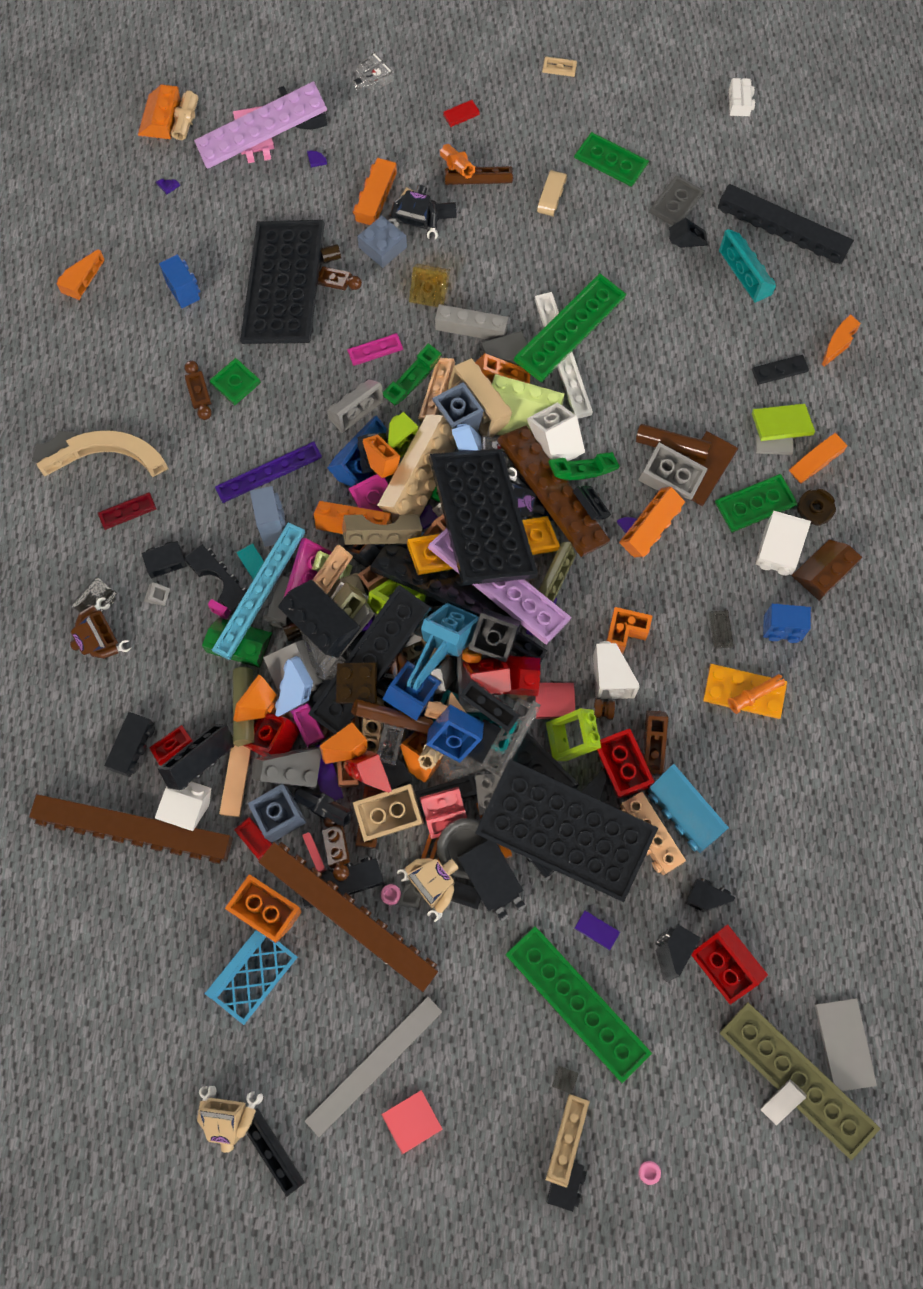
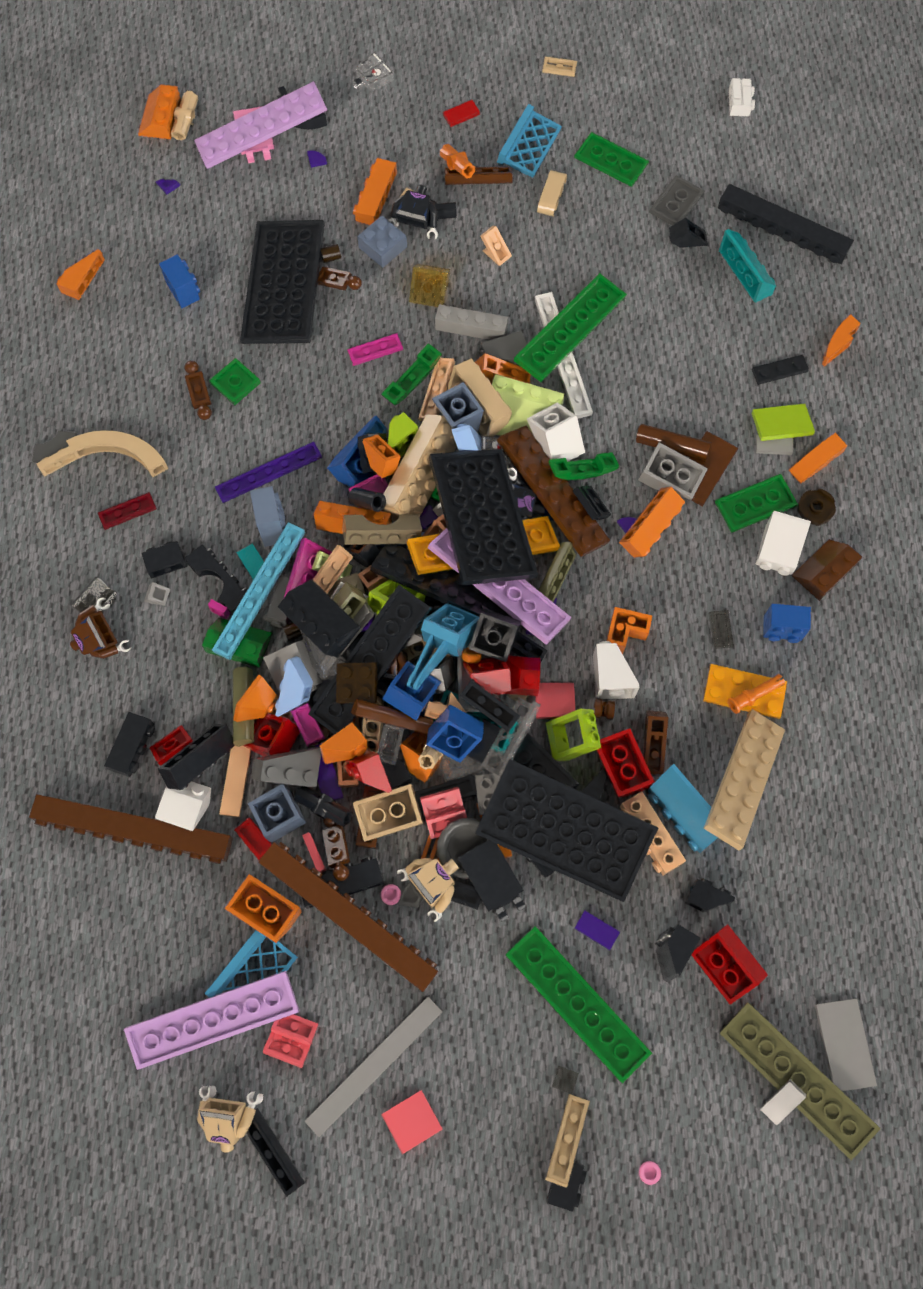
light grey slope [327,379,384,433] -> none
none -> lavender plate [124,971,300,1070]
none -> coral slope [263,1014,318,1068]
none -> black pin [348,487,386,512]
none -> light nougat slope [480,226,512,266]
none -> dark azure fence [497,104,562,177]
none -> tan plate [704,709,785,851]

